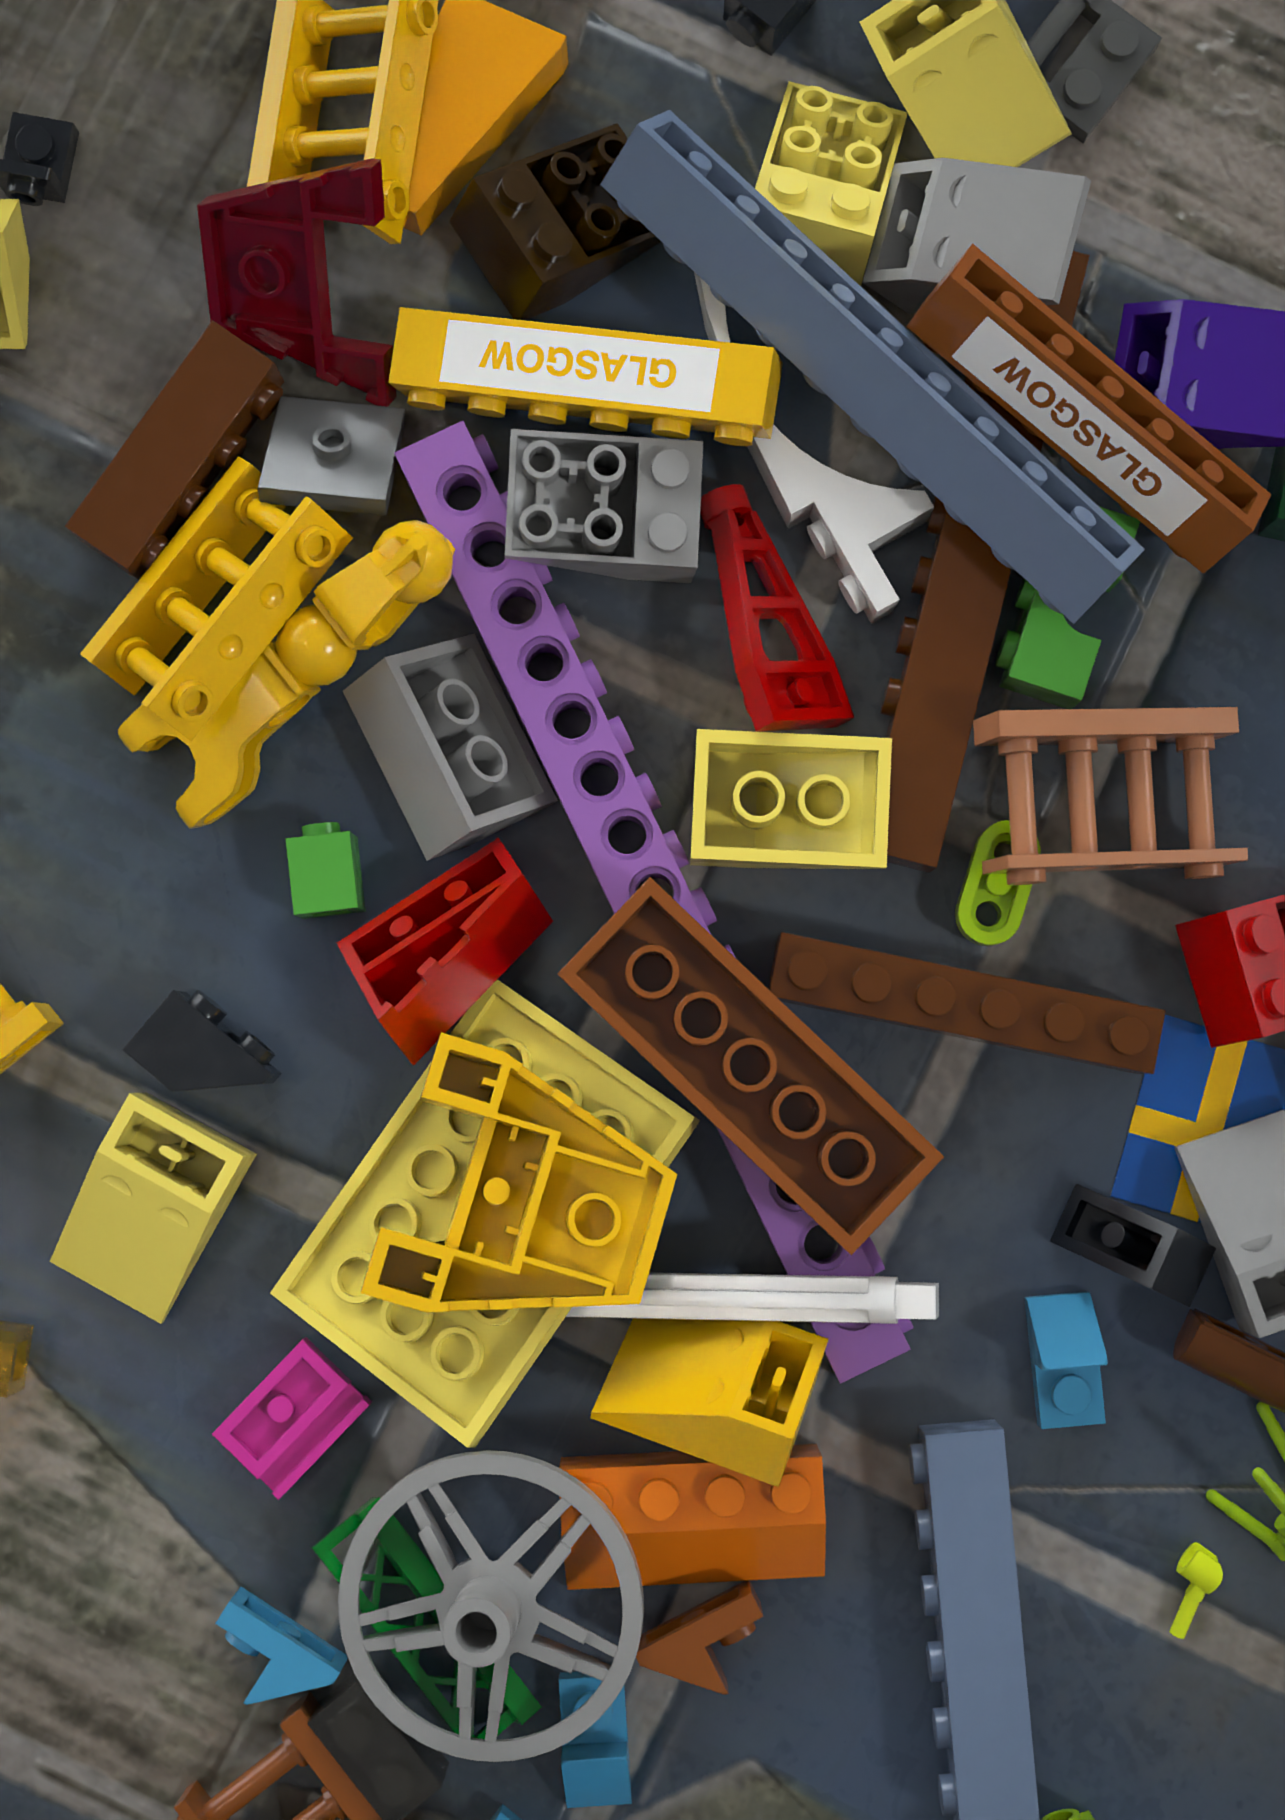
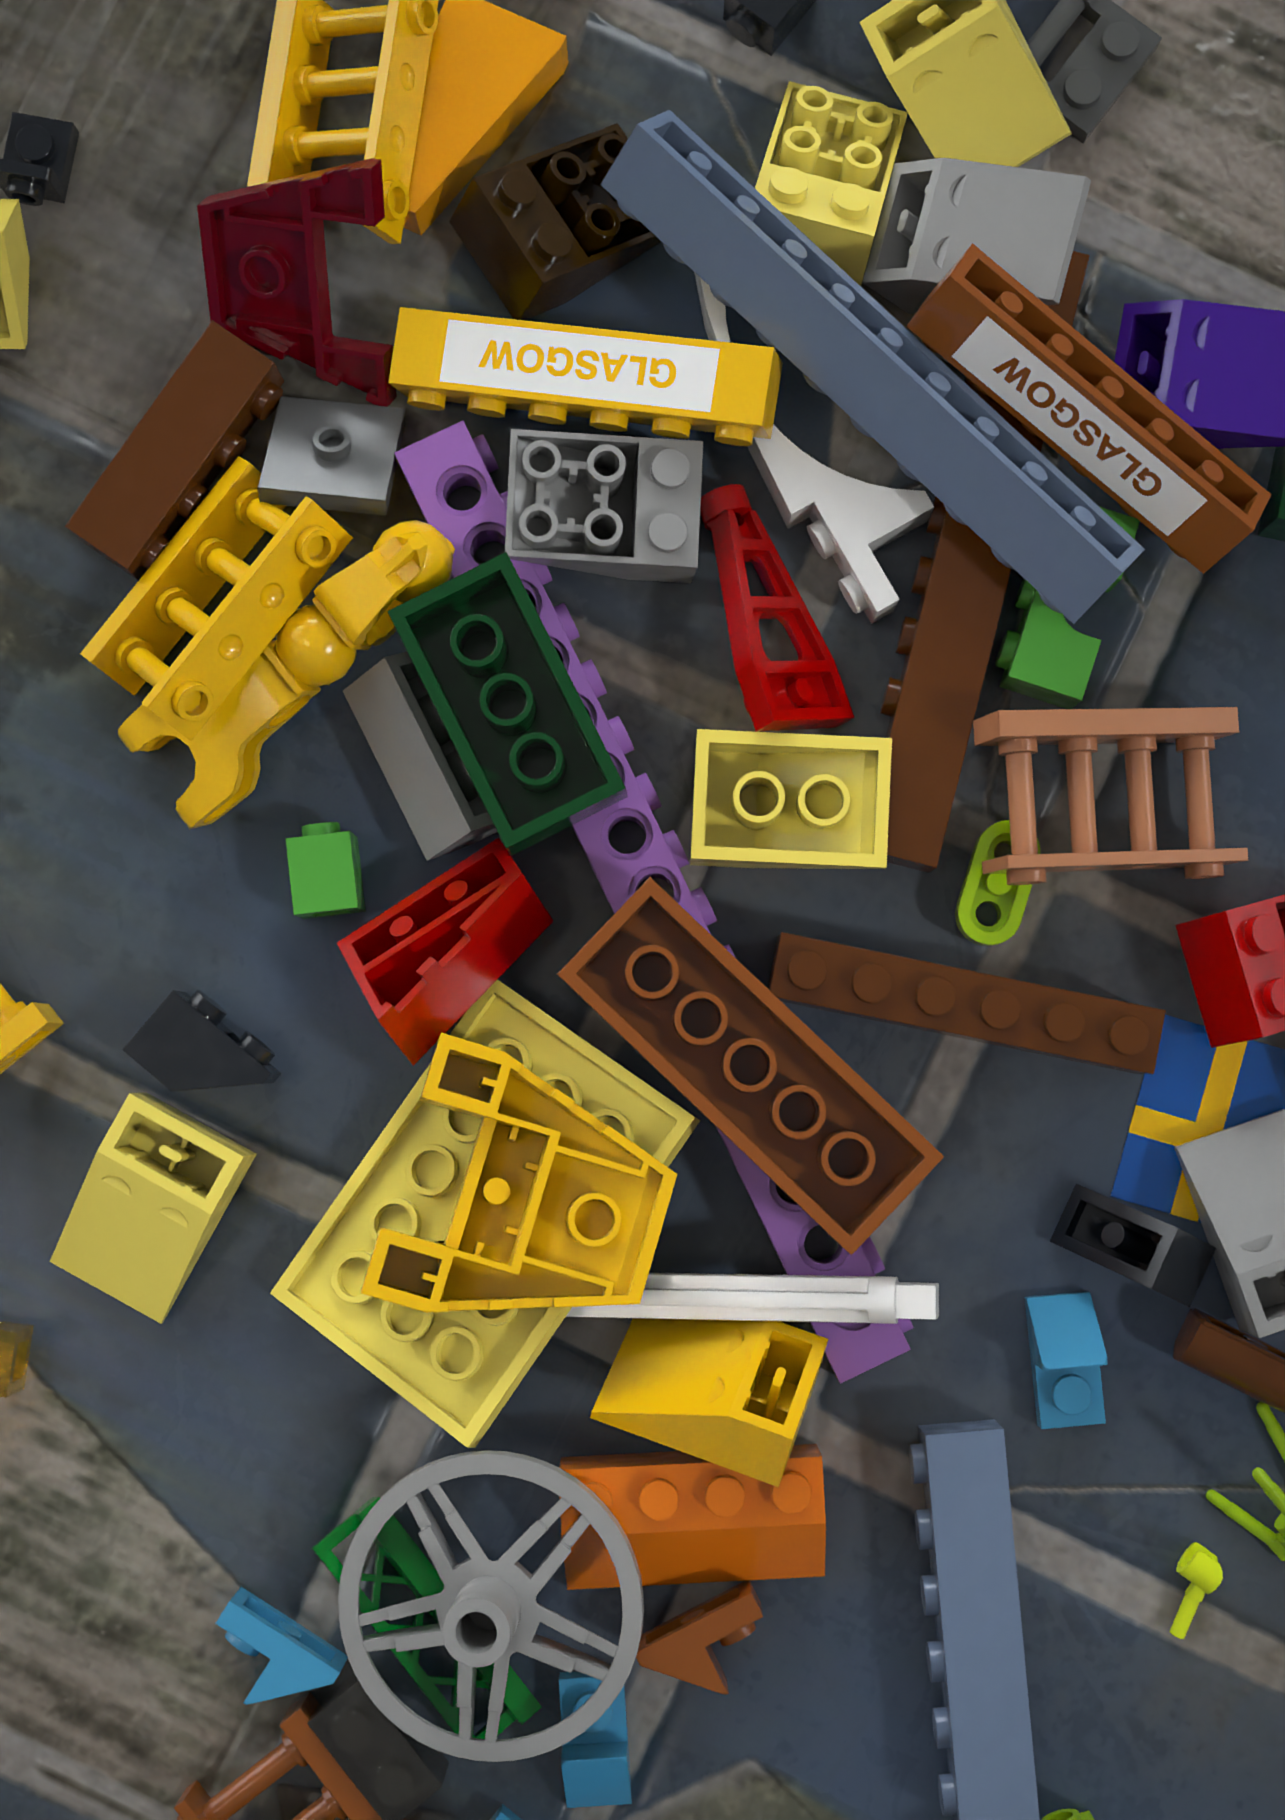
dark pink plate [212,1337,372,1500] -> none
none -> dark green brick [387,552,628,855]

